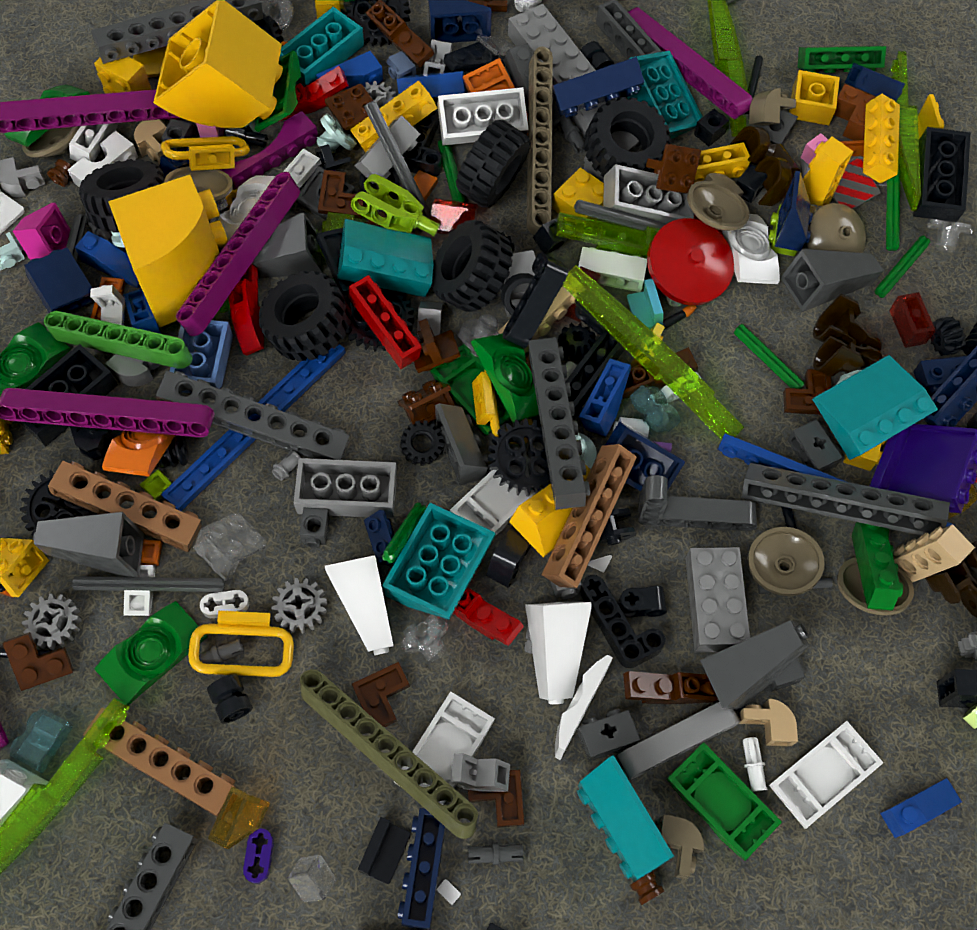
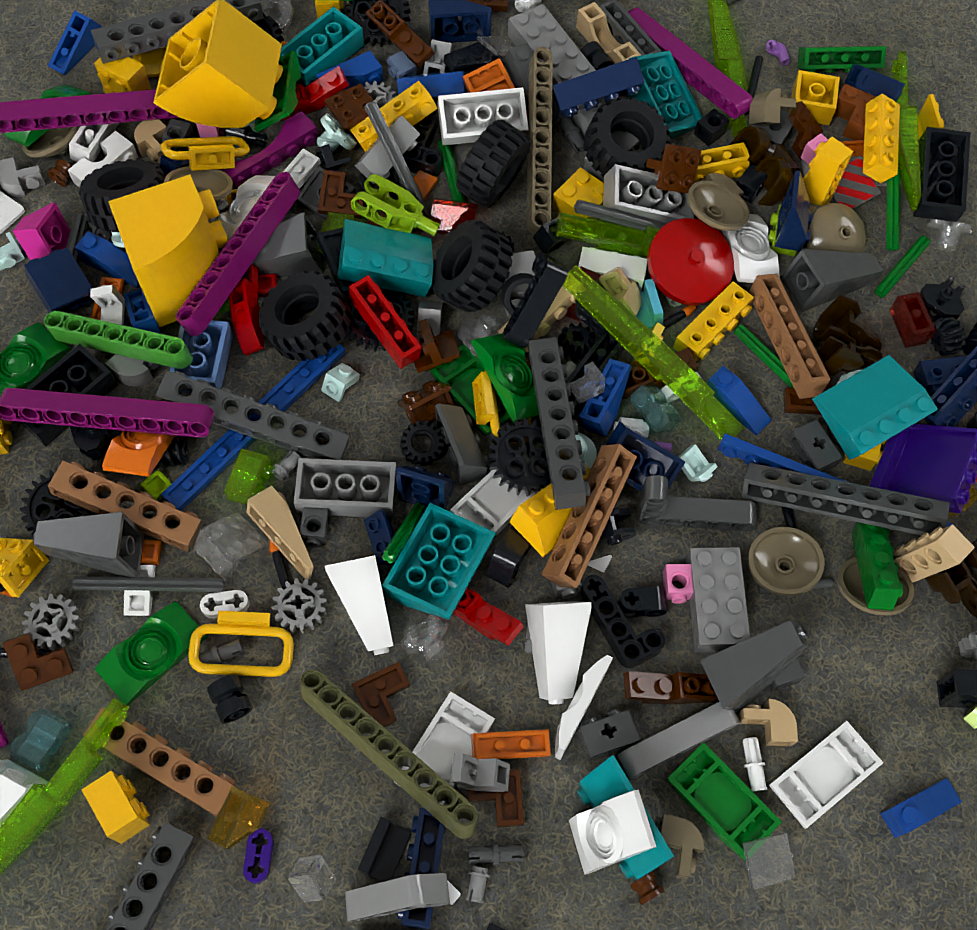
none -> blue slope [48,10,103,75]
none -> yellow brick [81,771,150,844]
none -> clear neon green brick [224,448,273,505]
none -> tan slope [246,486,314,580]
none -> red tile [258,273,277,297]
none -> black piece [269,539,290,590]
none -> light aqua bracket [321,363,360,402]
none -> light grey beam [345,873,450,922]
none -> dark blue slope [395,466,453,510]
none -> light grey pin [466,866,490,903]
none -> orange tile [471,729,551,759]
none -> clear panel [569,362,605,404]
none -> white slope [569,790,656,875]
none -> tan arch [576,2,641,64]
none -> tan brick [599,267,641,320]
none -> bright pink brick [662,564,693,604]
none -> yellow brick [673,282,754,362]
none -> light aqua bracket [678,444,718,482]
none -> blue slope [704,366,772,436]
none -> clear piece [743,832,795,890]
none -> medium nougat brick [749,274,830,399]
none -> medium lavender arm [766,40,791,66]
none -> reddish brown plate [788,101,823,160]
none -> black hinge [914,276,966,322]

